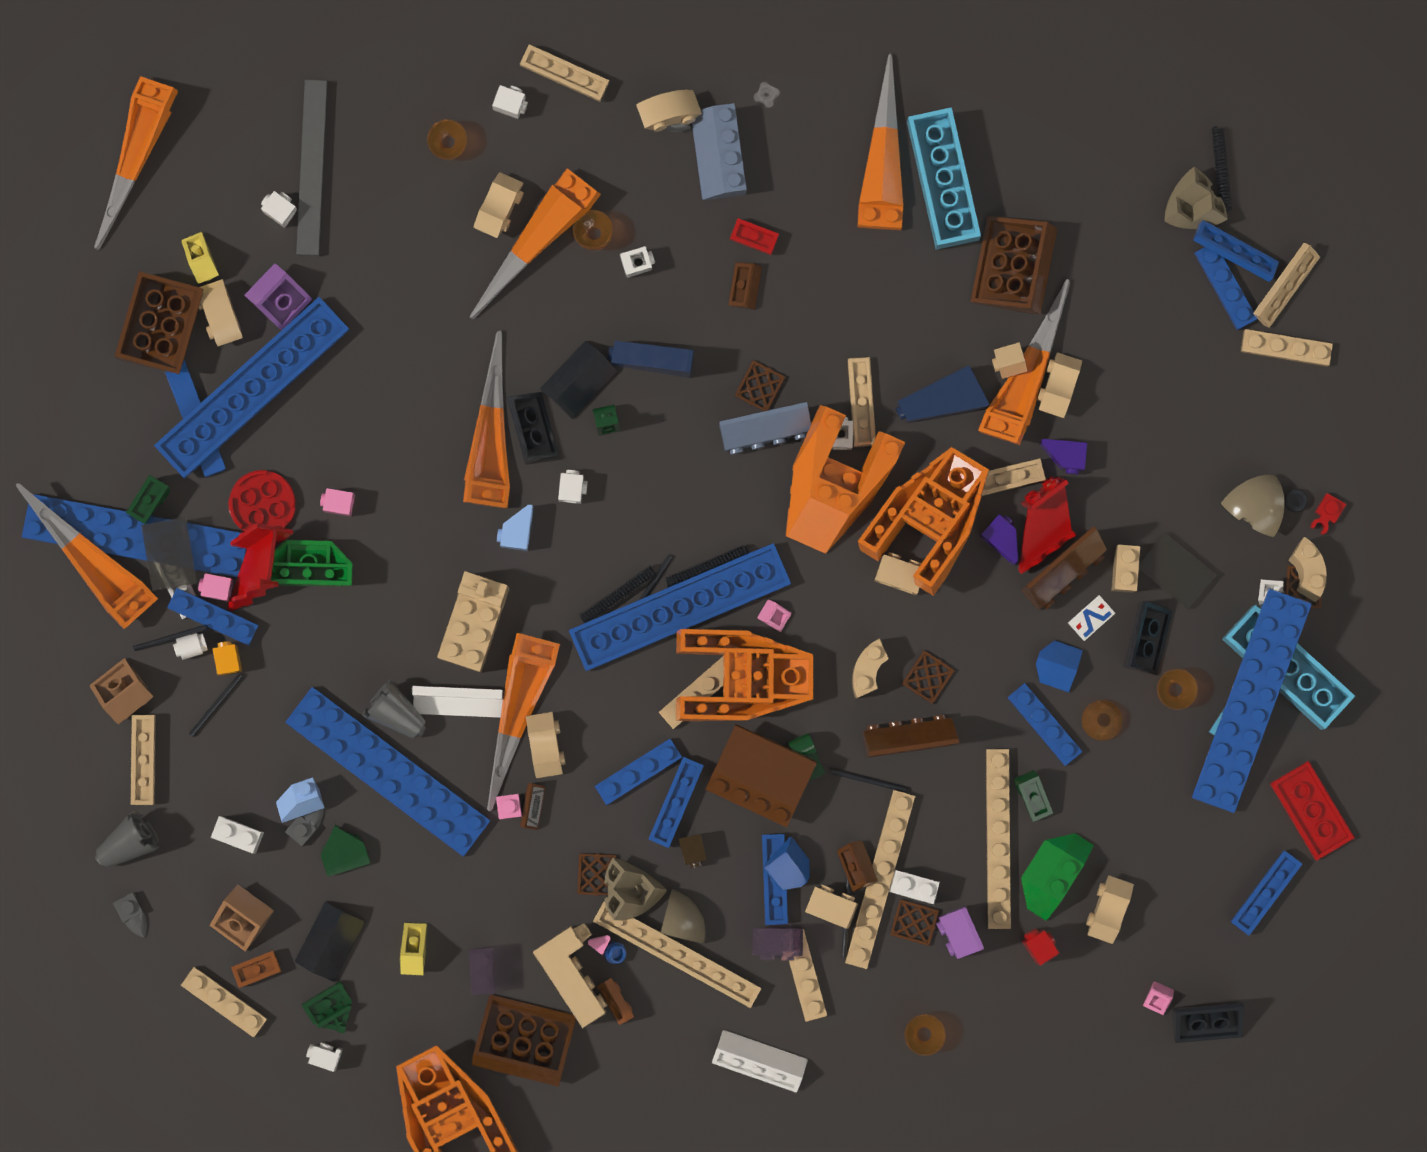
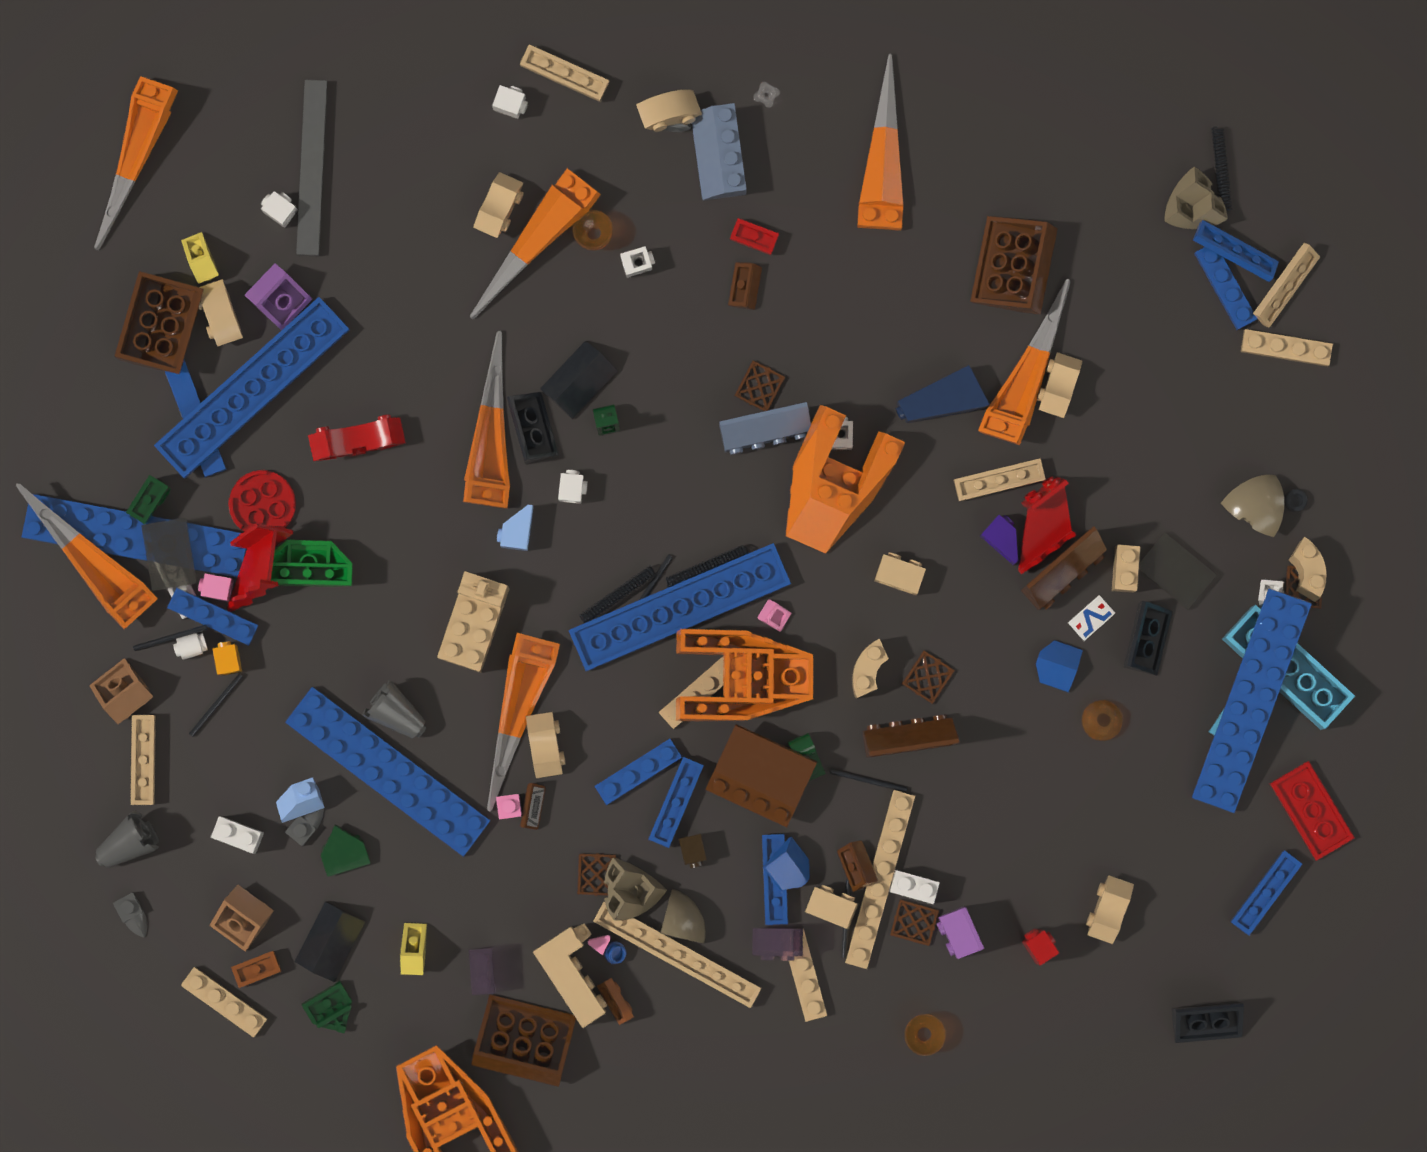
white brick [306,1042,343,1072] -> none
bright pink brick [320,488,355,517] -> none
white panel [412,686,503,718] -> none
clear orange piece [427,119,468,160] -> none
dark blue slope [608,341,694,378] -> none
white panel [712,1030,807,1093] -> none
tan tile [848,357,876,447] -> none
orange wedge [858,447,989,596] -> none
medium azure brick [907,107,981,250] -> none
tan plate [986,749,1011,929] -> none
tan brick [992,342,1027,379] -> none
blue plate [1007,683,1082,766] -> none
plate [1014,770,1053,822] -> none
green wedge [1021,833,1094,921] -> none
dark purple slope [1040,439,1087,475] -> none
bright pink slope [1143,981,1174,1015] -> none
clear orange piece [1157,669,1198,710] -> none
red plate [1310,493,1346,535] -> none
none -> red brick [308,414,406,461]

